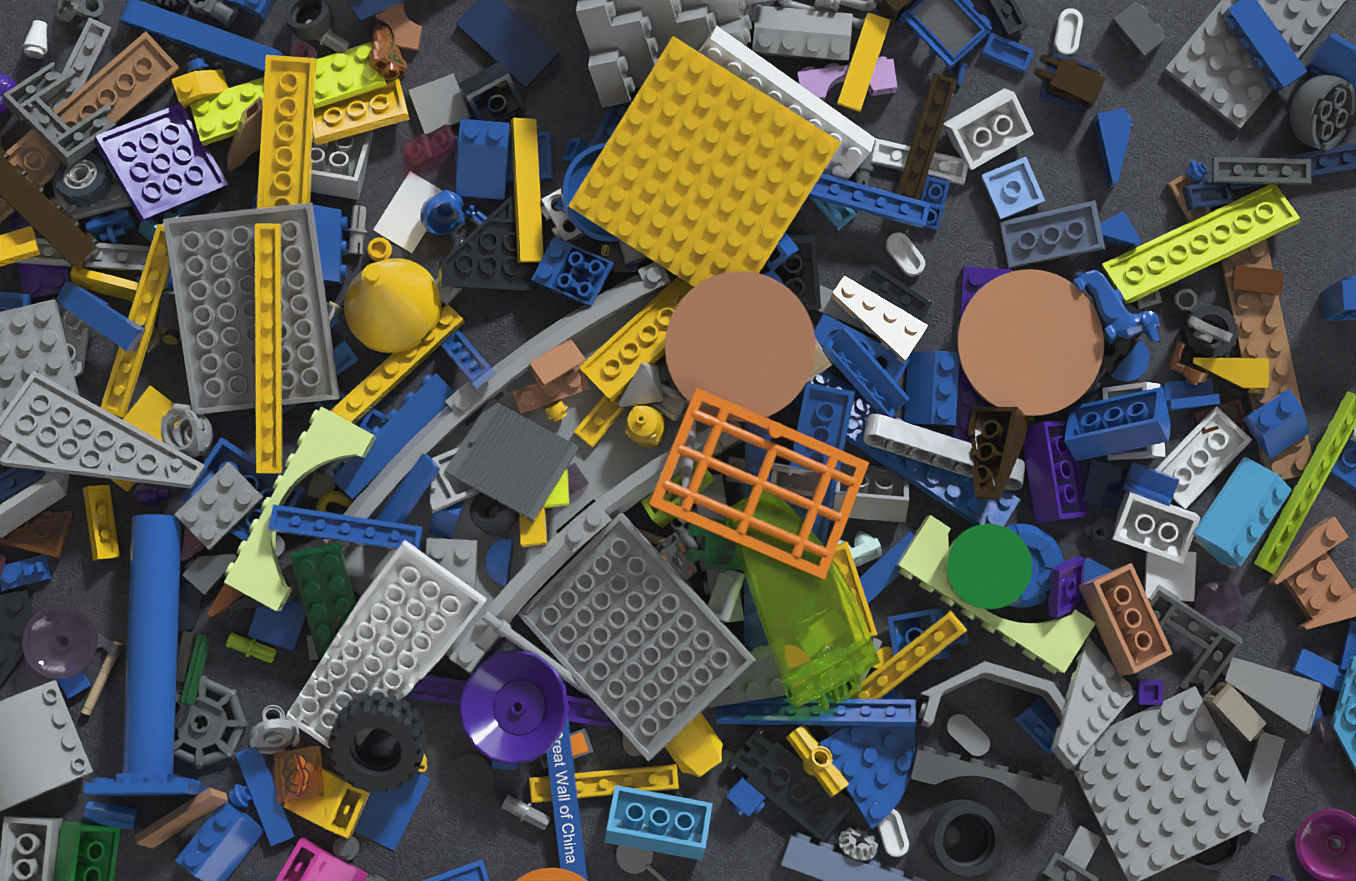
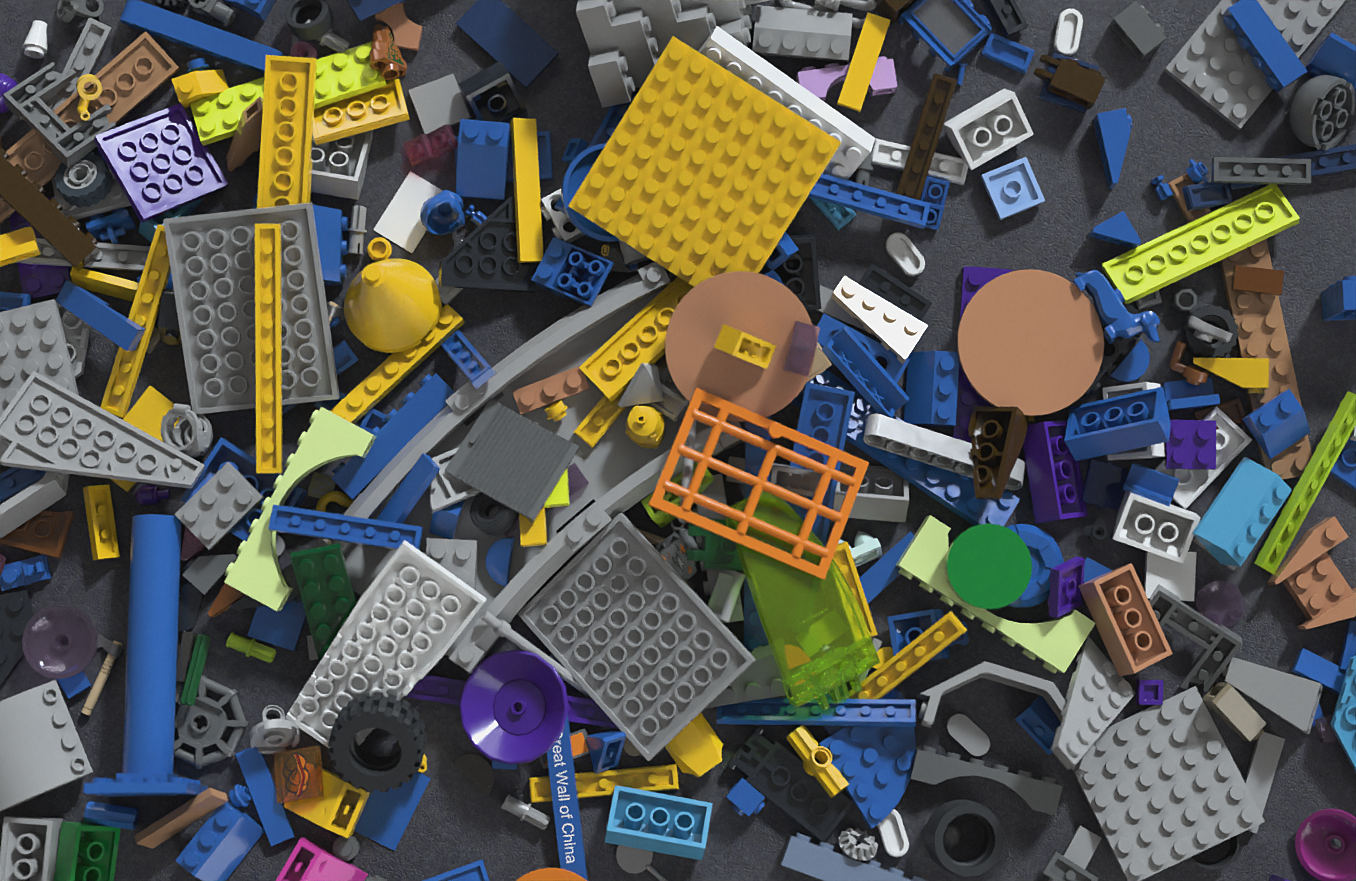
nougat hinge [528,338,586,388] -> none
sand blue tile [999,201,1105,269] -> none
none -> yellow plate [76,74,102,121]
none -> blue slope [586,730,626,774]
none -> yellow arch [714,324,776,369]
none -> clear purple slope [782,321,820,377]
none -> blue piece [1150,175,1173,201]
none -> dark purple plate [1165,420,1216,470]

